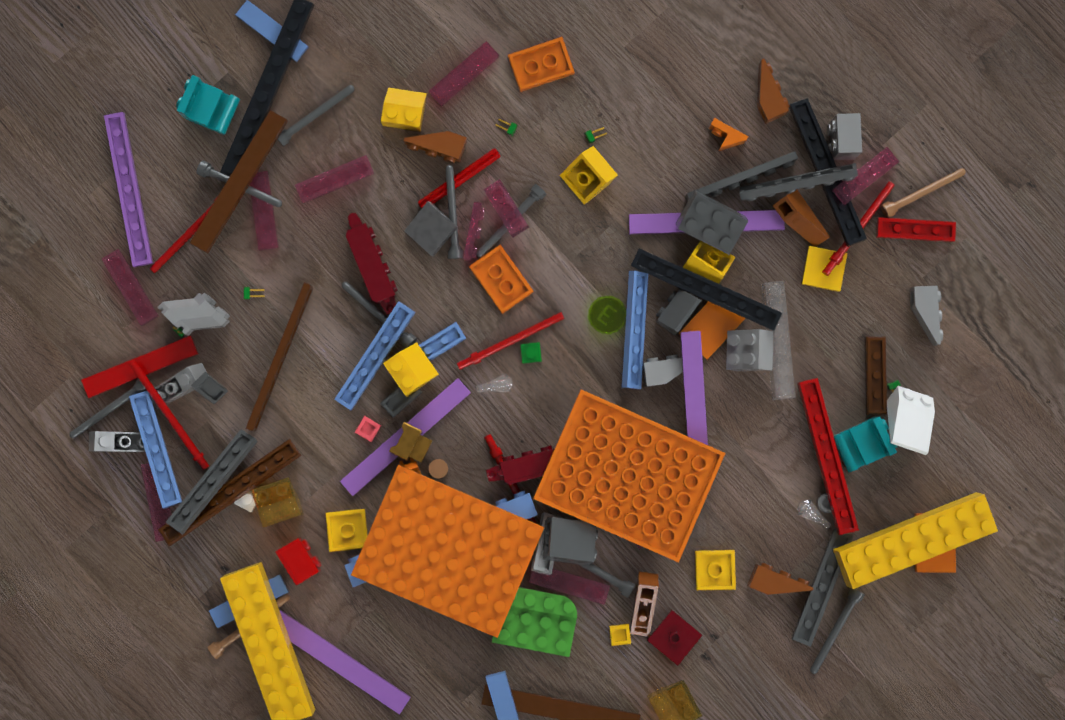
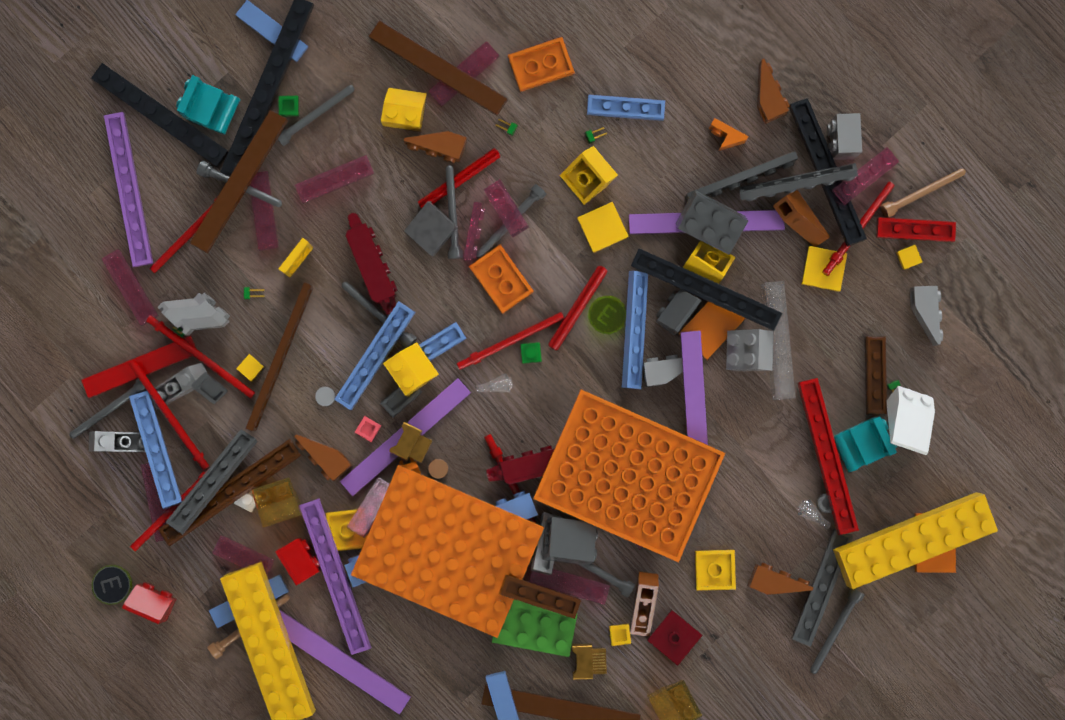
none -> black plate [91,63,228,168]
none -> black tile [92,565,133,605]
none -> slope [122,582,177,624]
none -> red bar [130,471,207,552]
none -> red bar [146,315,255,399]
none -> clear pink plate [212,535,275,576]
none -> yellow tile [236,354,264,382]
none -> yellow tile [278,238,313,278]
none -> green plate [279,96,299,117]
none -> dark orange slope [294,434,353,481]
none -> medium lavender plate [299,498,371,655]
none -> light grey tile [315,387,336,406]
none -> clear pink plate [347,477,390,538]
none -> reddish brown tile [369,21,508,116]
none -> reddish brown plate [499,575,581,619]
none -> red axle [548,265,608,351]
none -> pearl gold piece [572,644,607,680]
none -> yellow tile [577,202,629,253]
none -> medium blue tile [587,95,665,121]
none -> yellow tile [896,245,923,270]

